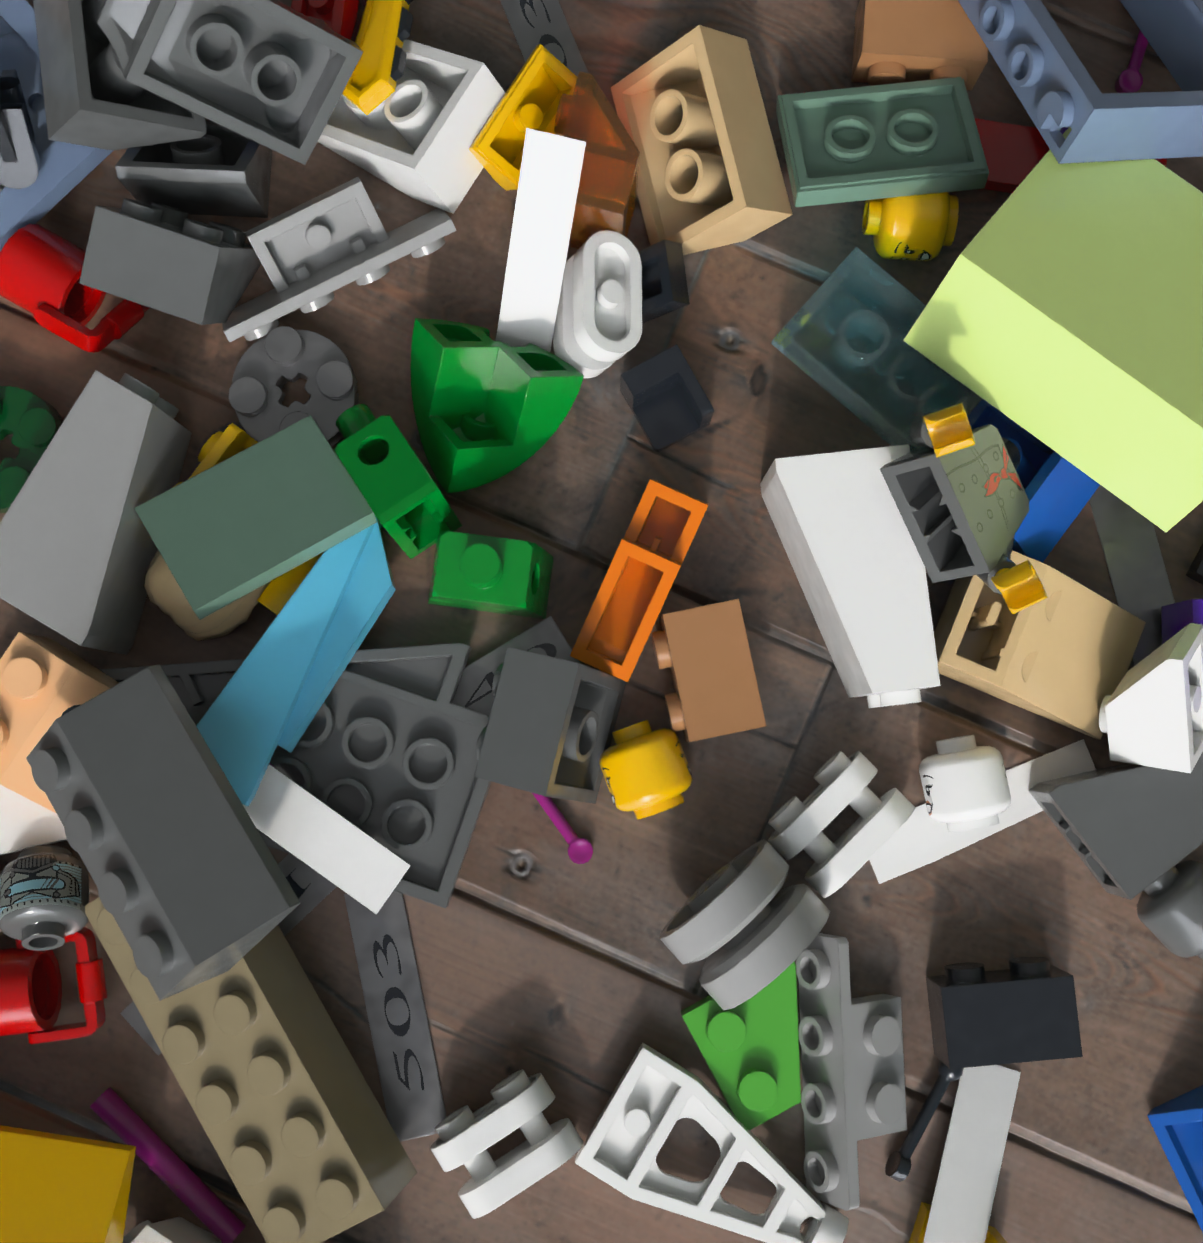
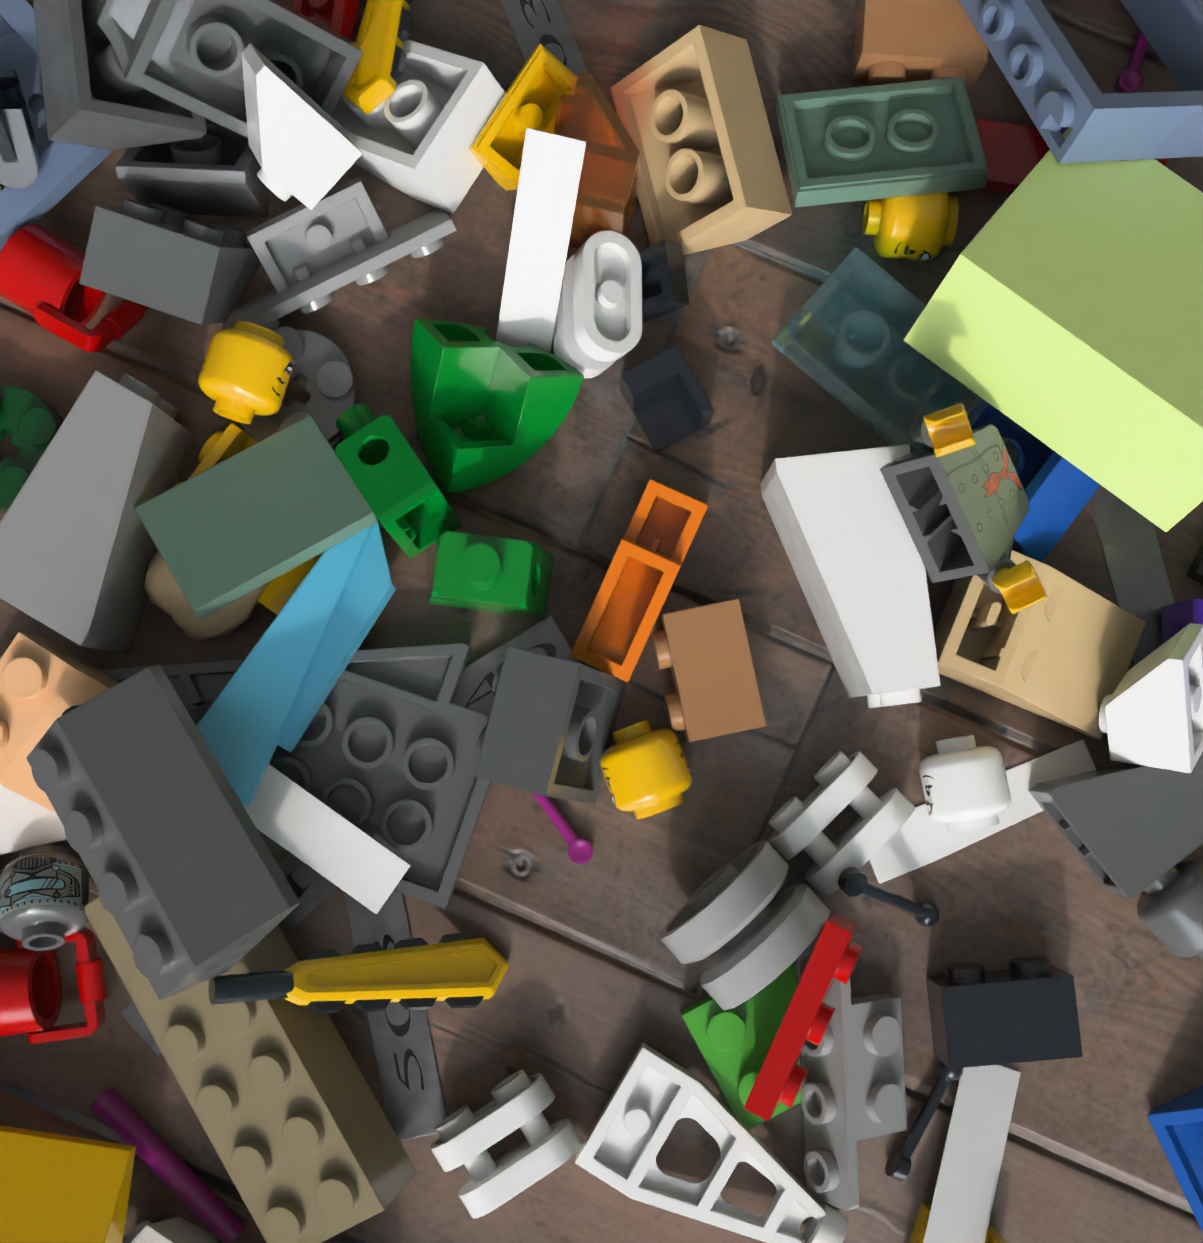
none -> yellow head [198,321,294,424]
none -> yellow sword [208,932,510,1014]
none -> white slope [241,43,363,210]
none -> red plate [744,912,863,1122]
none -> black hinge [838,867,940,927]

